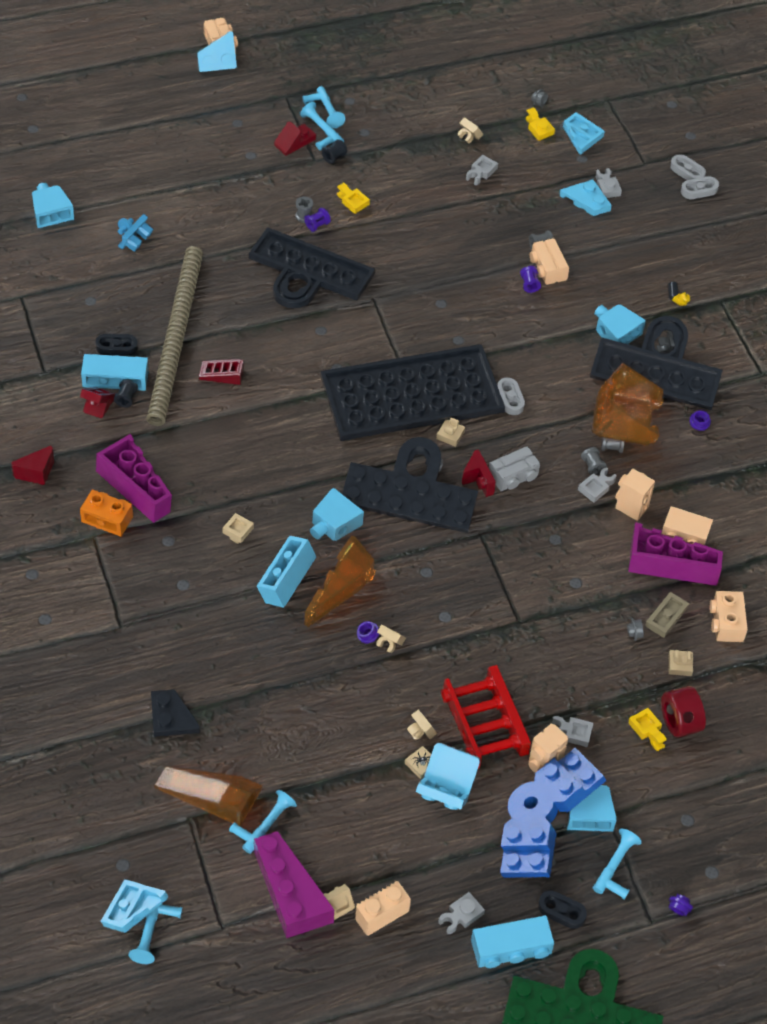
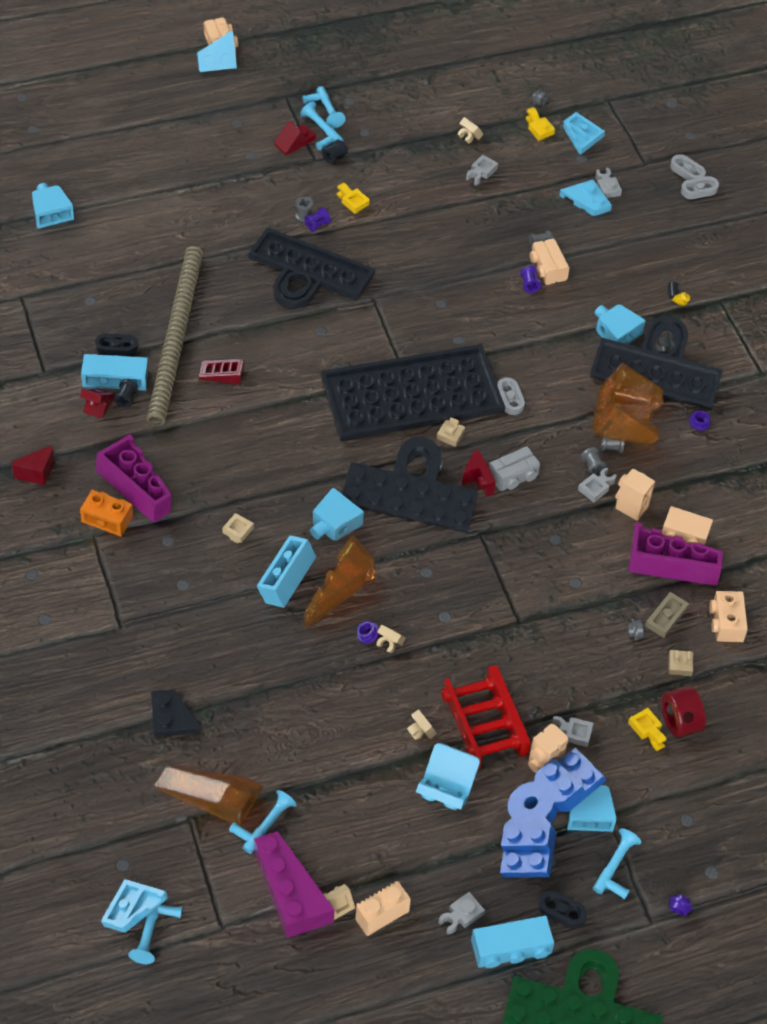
dark azure hips [117,214,153,252] -> none
tan tile [405,746,431,779] -> none

